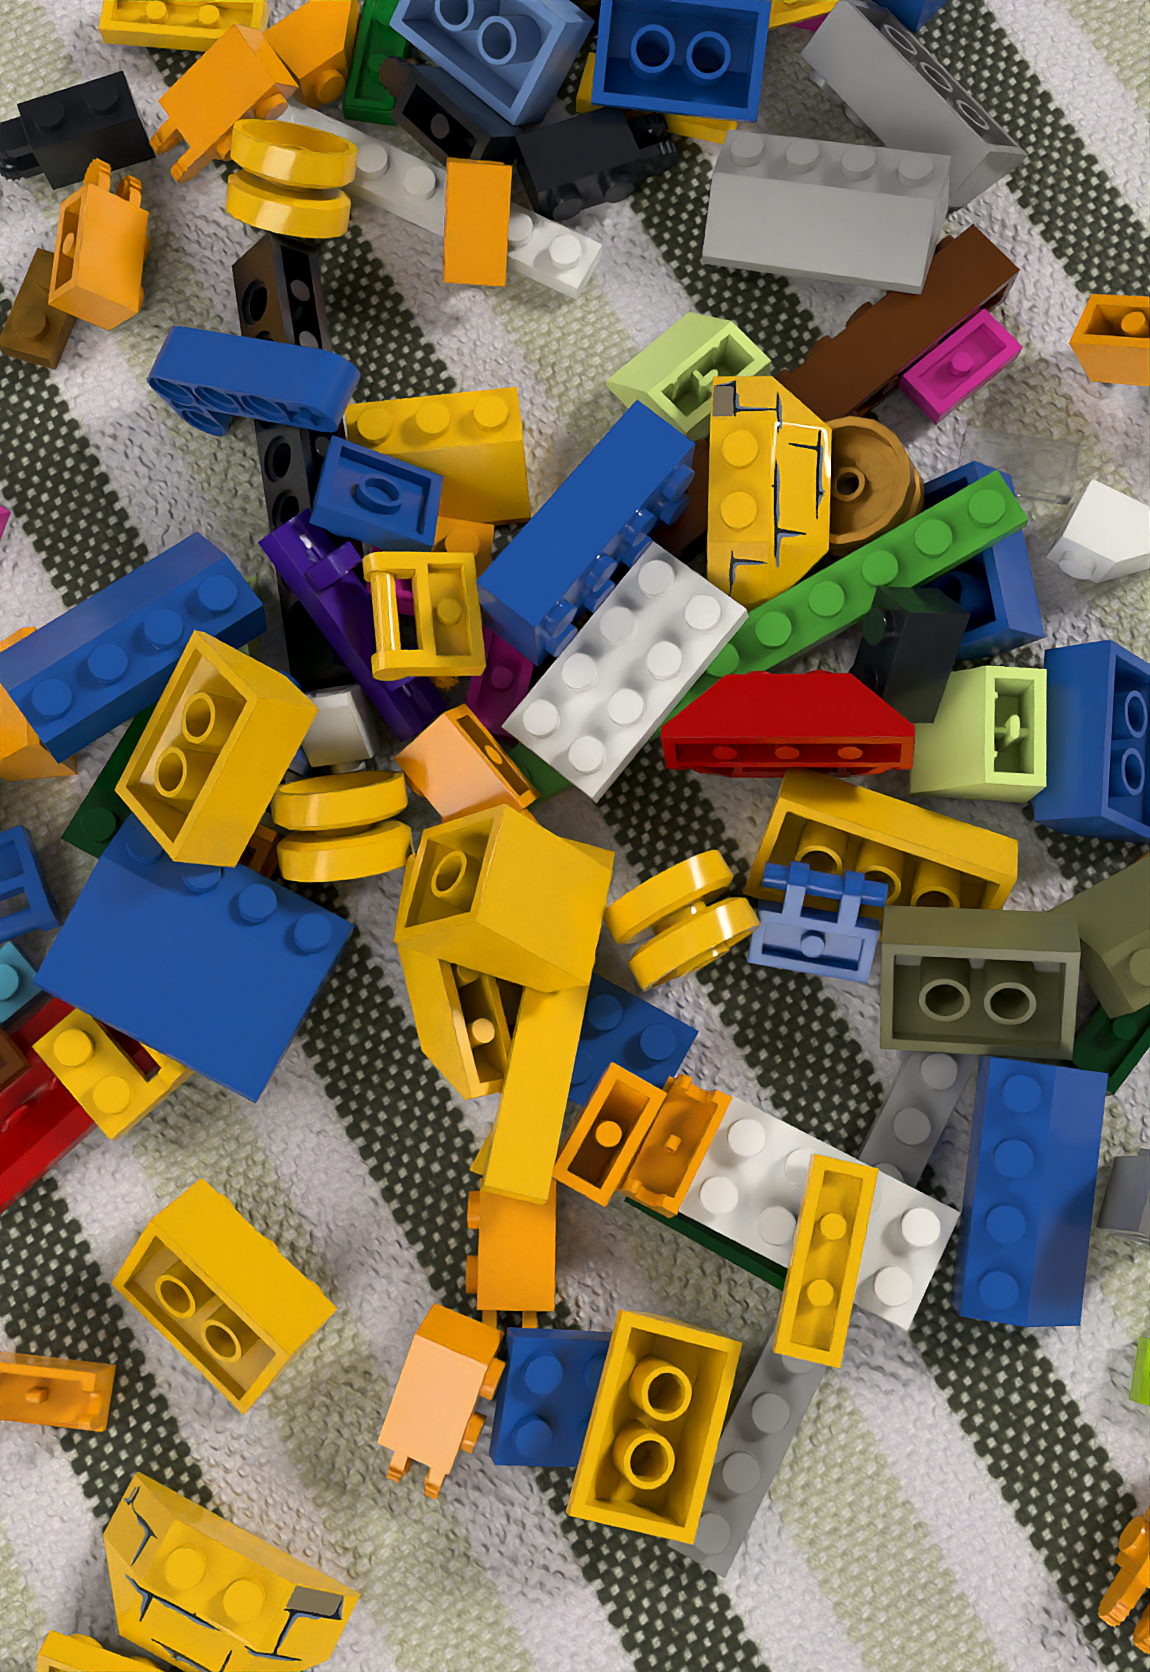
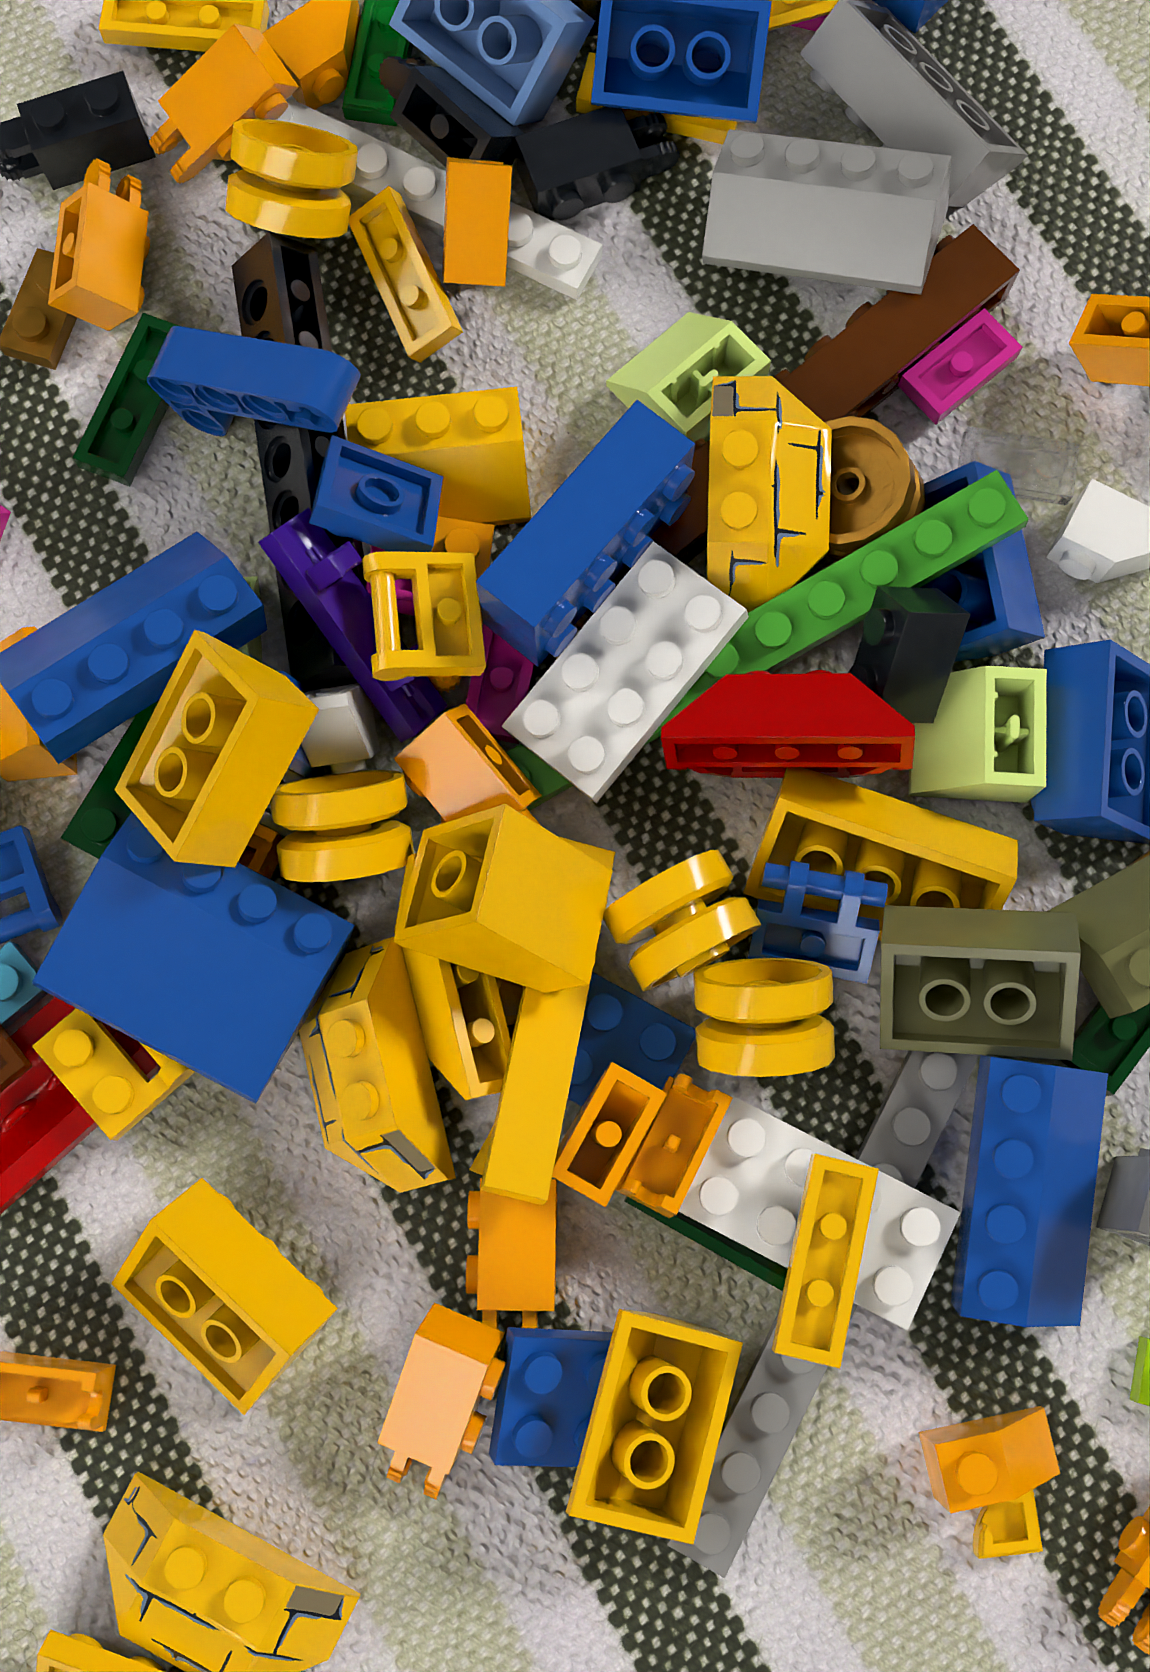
none -> dark green plate [72,313,179,487]
none -> yellow wedge [299,937,456,1193]
none -> yellow plate [348,186,463,363]
none -> yellow wheel [693,958,835,1077]
none -> light orange slope [918,1406,1060,1513]
none -> yellow tile [973,1490,1043,1559]

